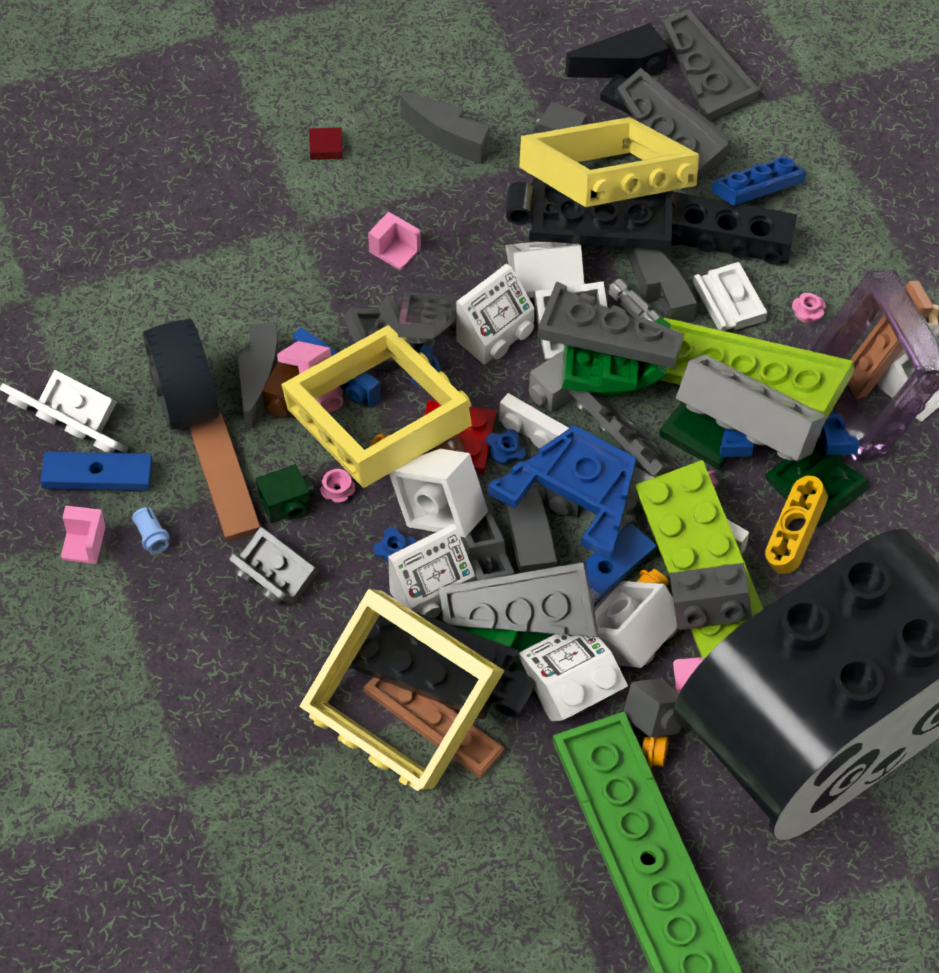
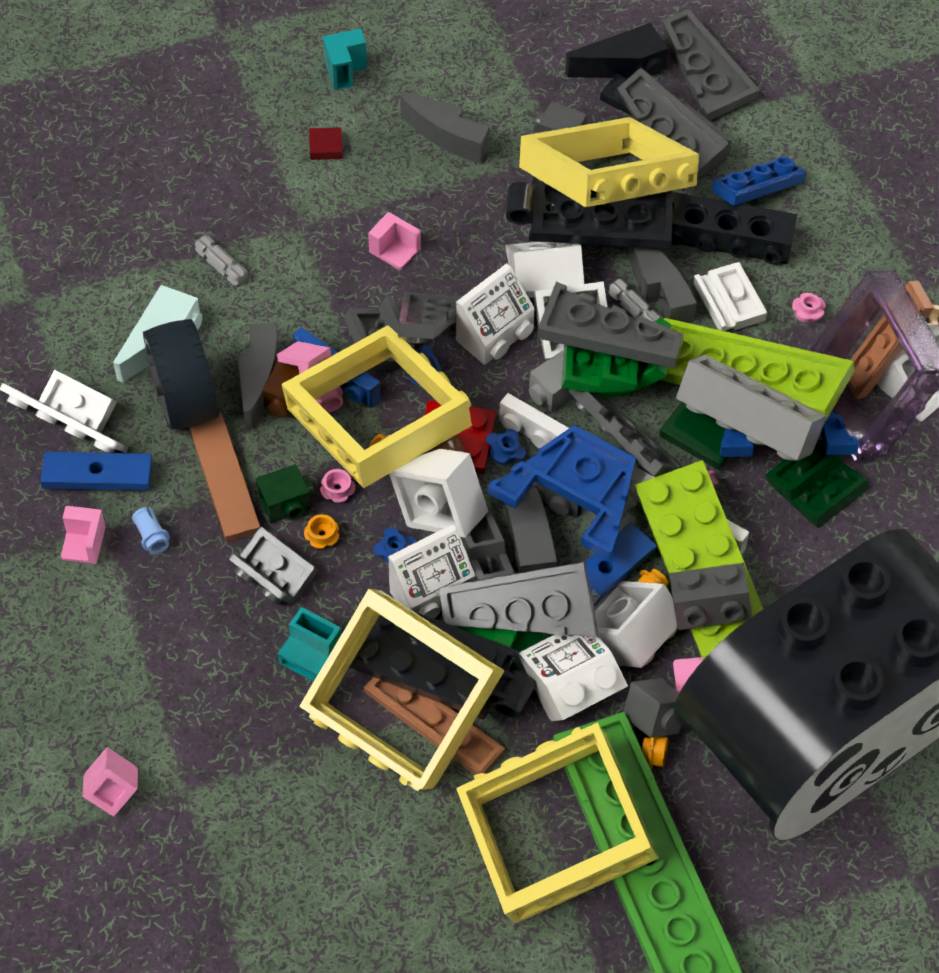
yellow beam [765,476,828,574] -> none
none -> bright pink panel [82,747,138,817]
none -> light aqua slope [113,285,202,383]
none -> light grey axle [195,235,248,286]
none -> teal piece [277,607,342,682]
none -> light orange plate [304,514,339,549]
none -> teal piece [323,28,367,91]
none -> light yellow window [456,722,659,923]

